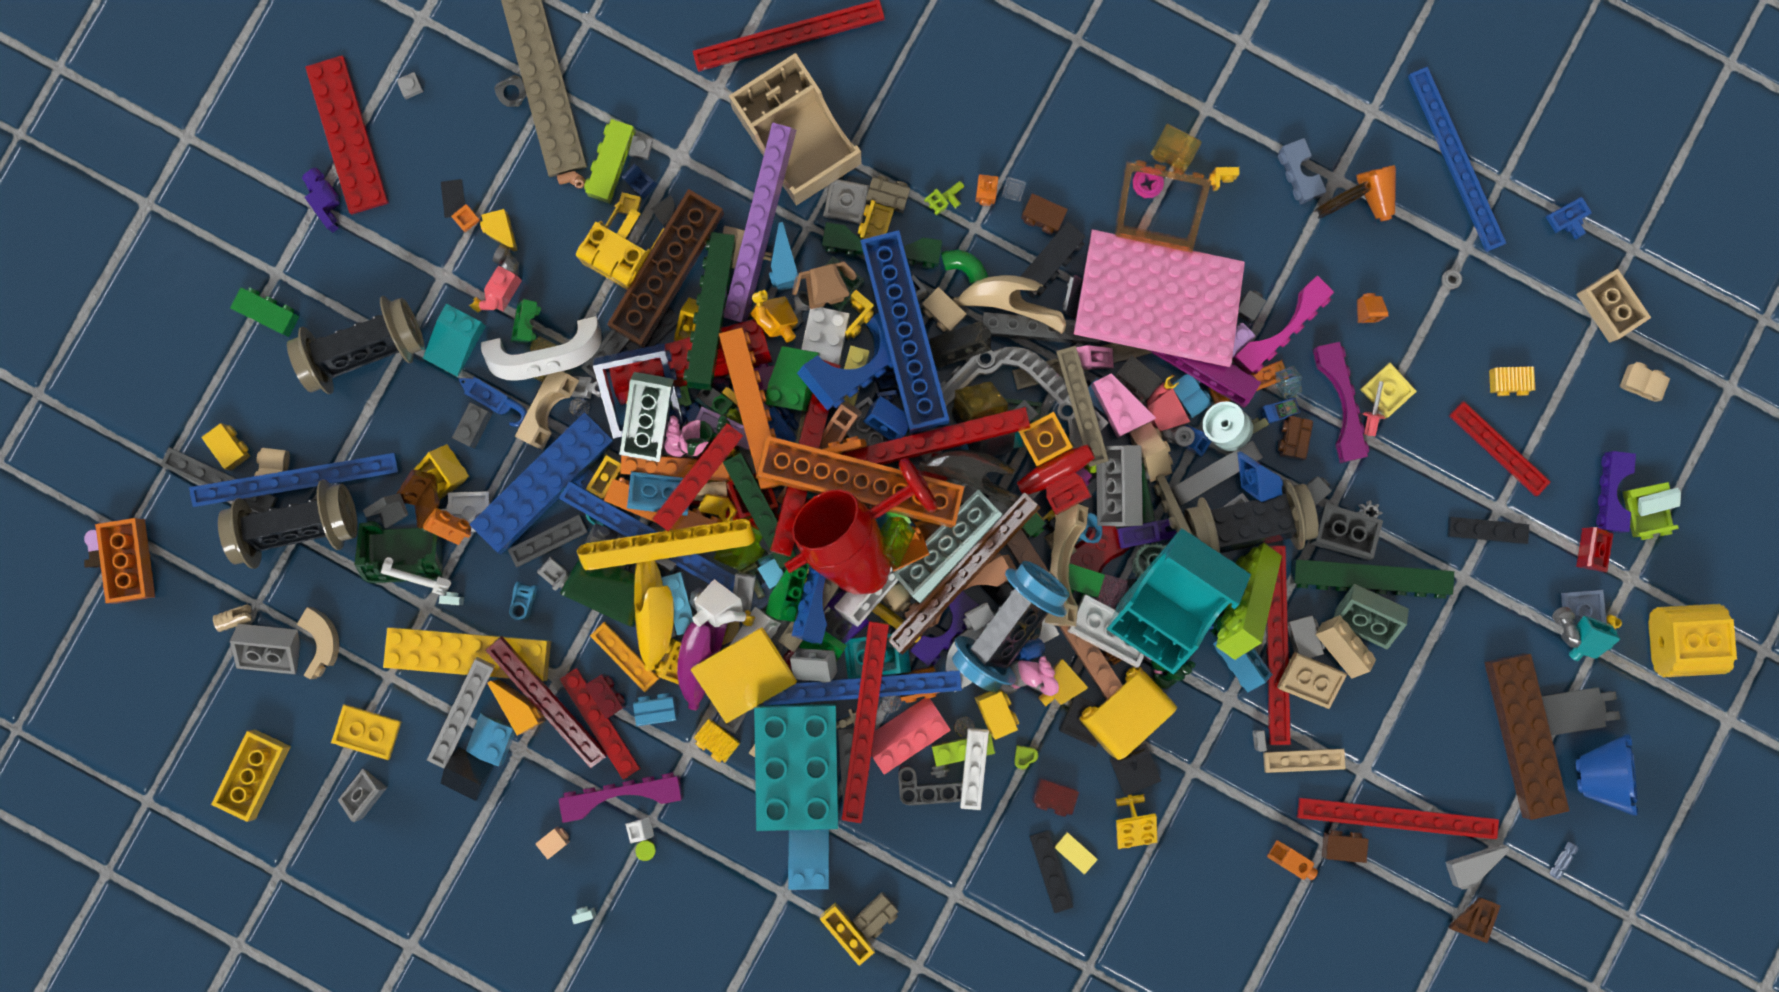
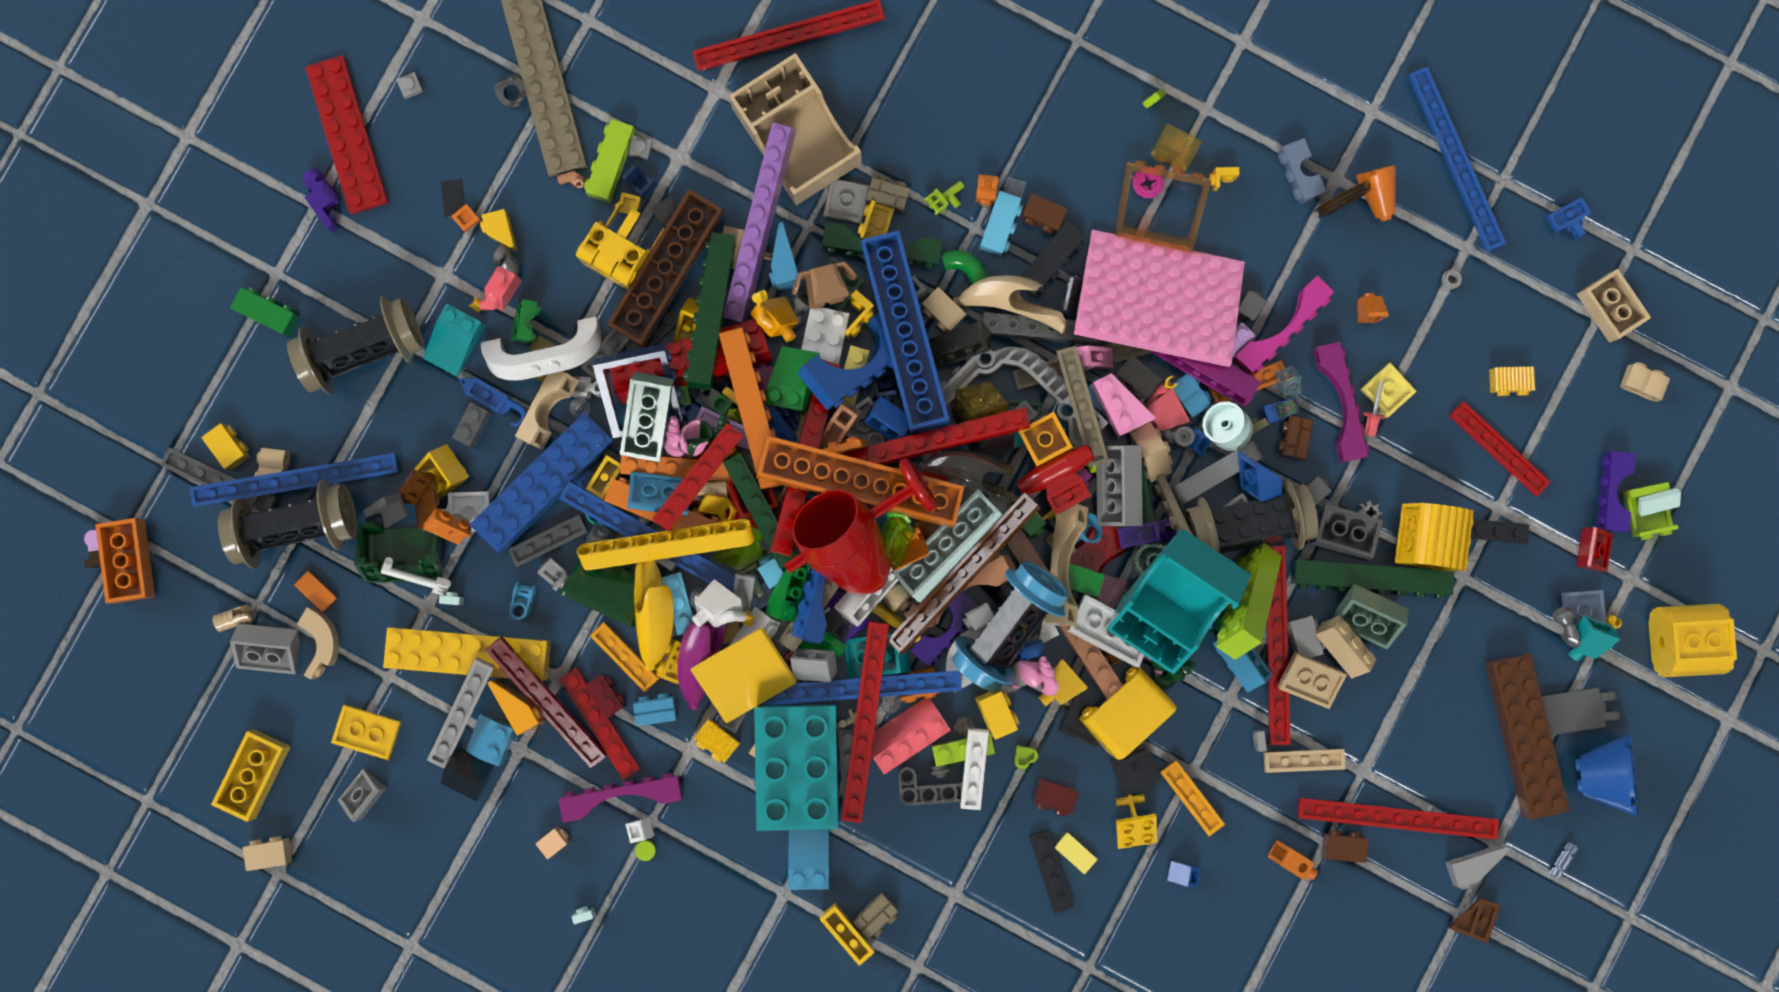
none -> tan brick [243,836,293,871]
none -> orange tile [294,571,338,612]
none -> medium azure brick [979,191,1023,257]
none -> lime tile [1142,88,1166,109]
none -> light orange plate [1160,760,1225,836]
none -> brick [1167,861,1202,887]
none -> yellow piece [1395,503,1474,571]

